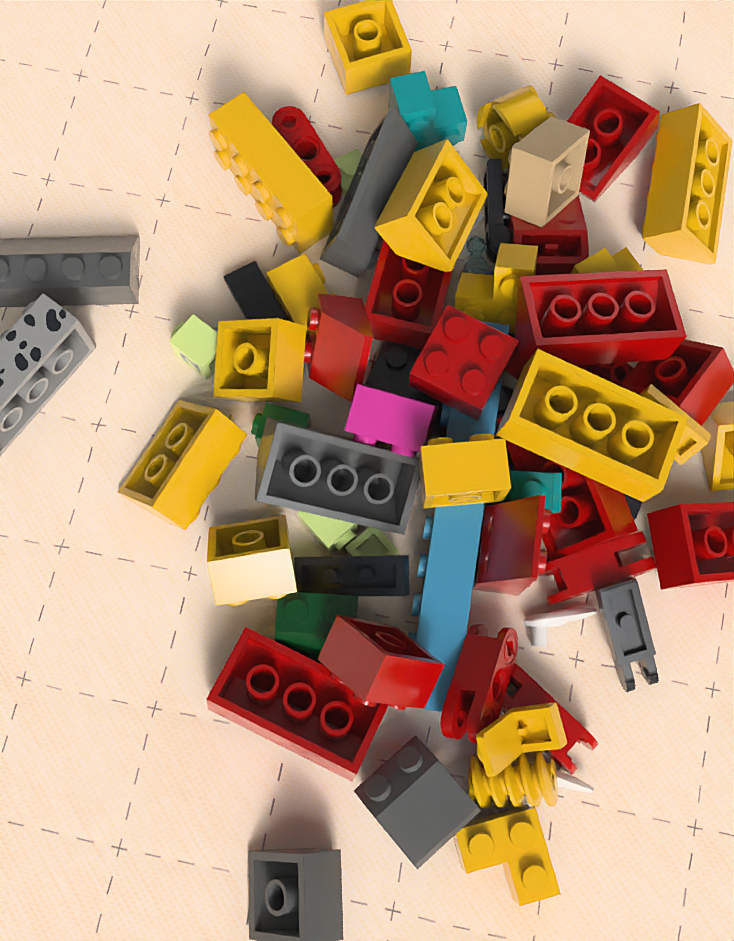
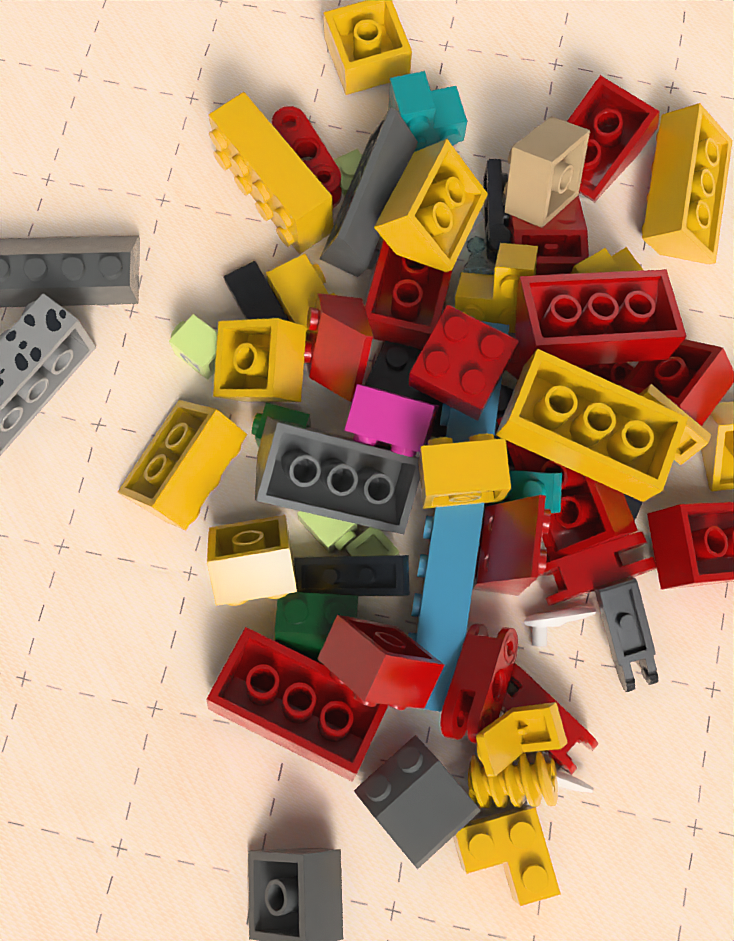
yellow brick [476,85,556,172] -> none

